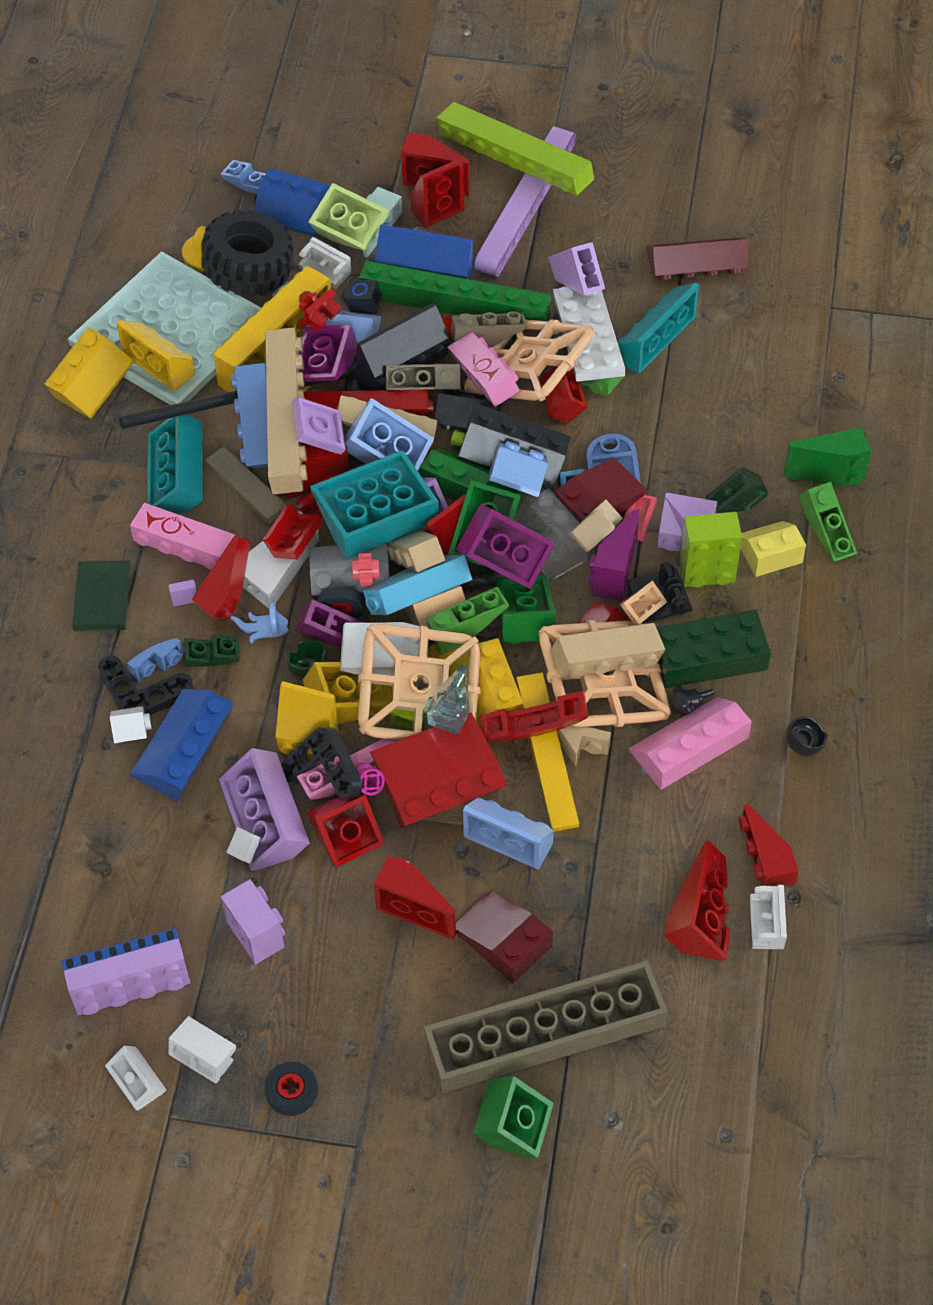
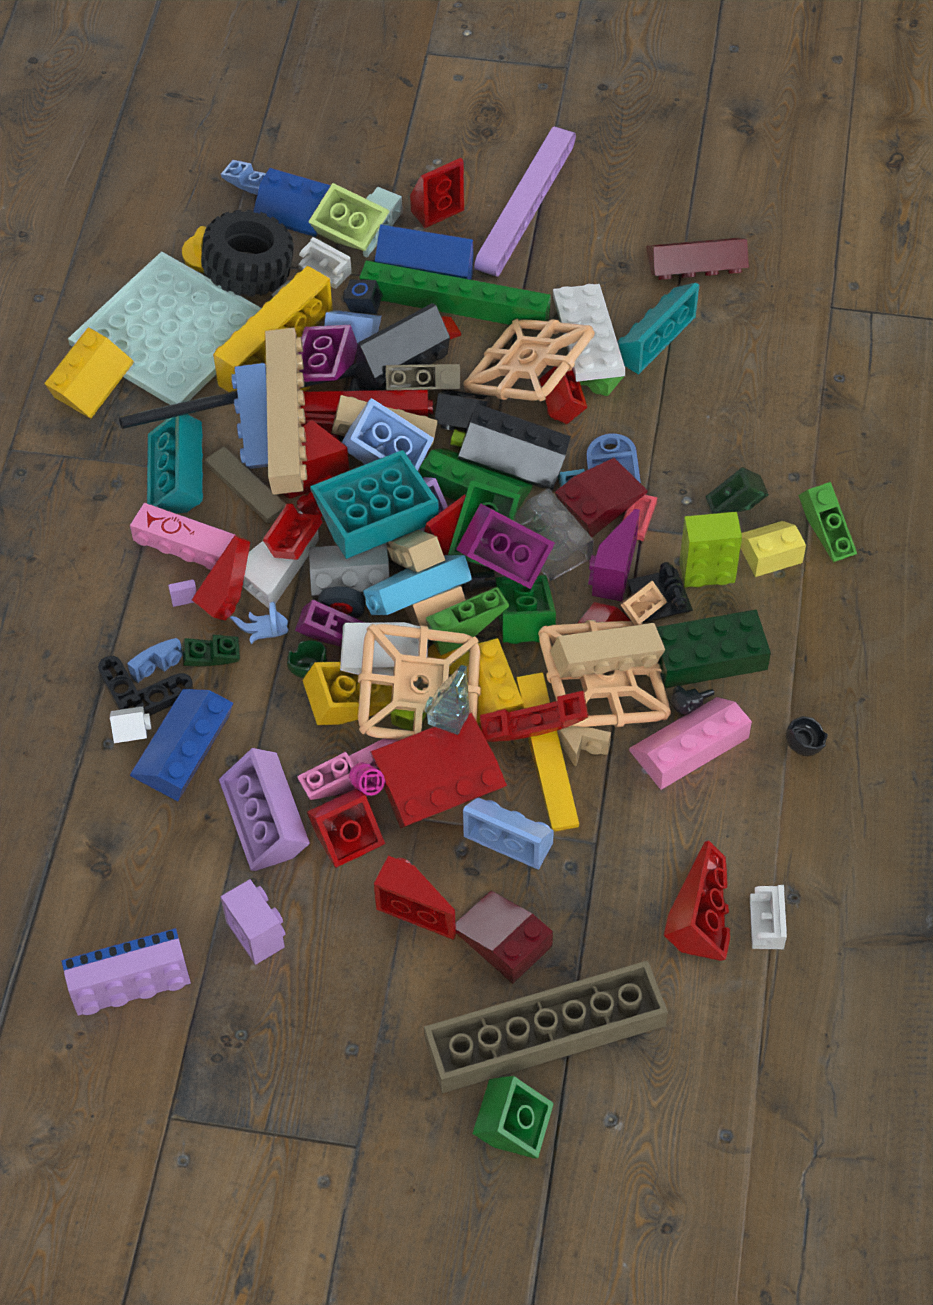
clear green tile [72,560,131,631] -> none
white slope [105,1045,166,1110] -> none
yellow slope [116,320,195,392] -> none
white hinge [169,1016,236,1084] -> none
white tile [226,827,261,863] -> none
black bush [264,1061,318,1116] -> none
yellow slope [275,681,339,761] -> none
black beam [281,727,362,799] -> none
lavender tile [292,397,345,454] -> none
red hips [297,289,342,332] -> none
coral gear [352,553,380,586] -> none
red slope [401,132,470,197] -> none
lime brick [436,102,594,196] -> none
bright pink brick [448,332,520,407] -> none
dark tan slope [451,311,527,347] -> none
light blue slope [489,441,548,497] -> none
lavender slope [548,242,605,295] -> none
tan slope [570,500,623,553] -> none
lavender slope [658,493,717,551] -> none
red slope [738,804,799,887] -> none
green slope [783,427,871,487] -> none

